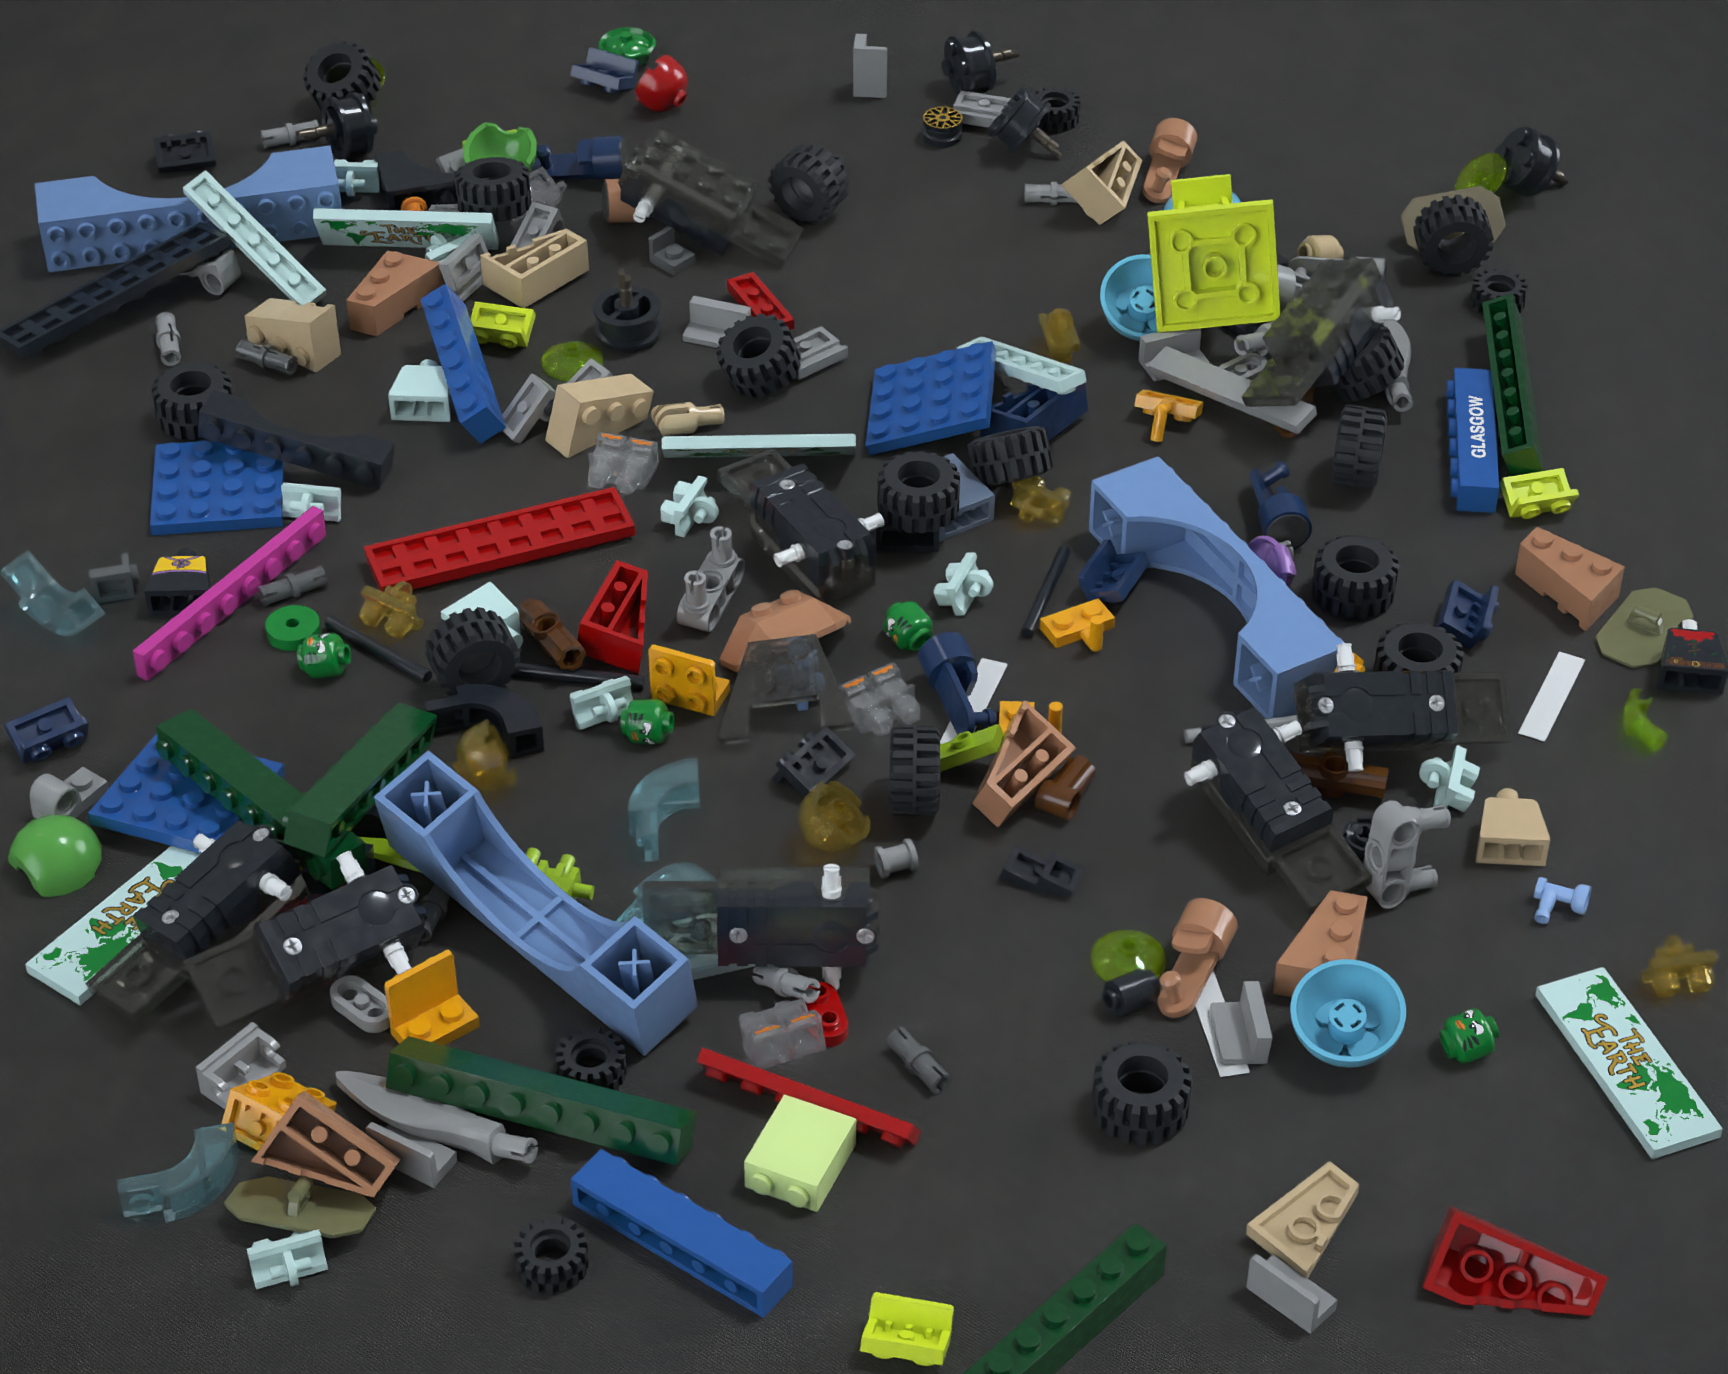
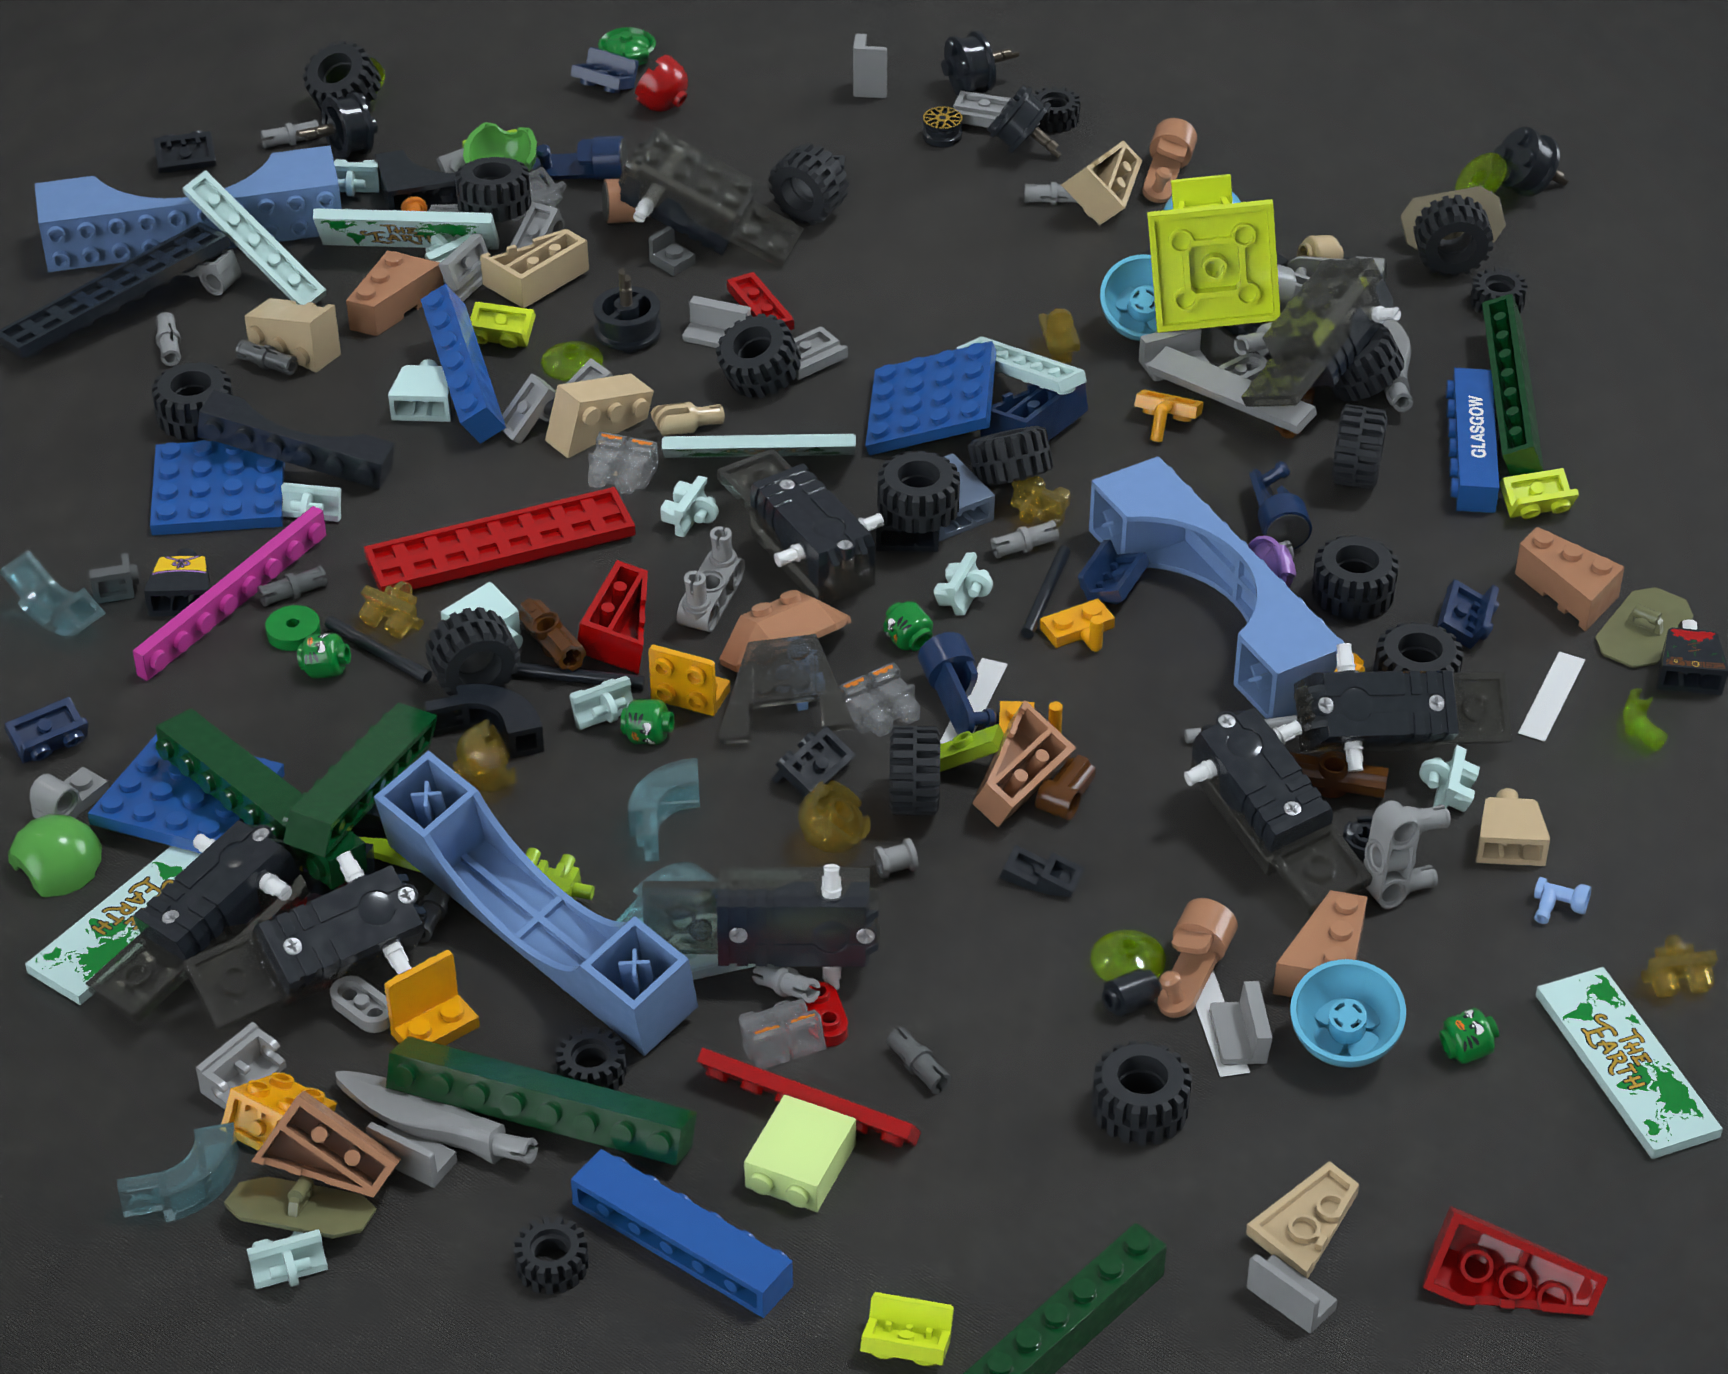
none -> light grey pin [991,520,1059,559]

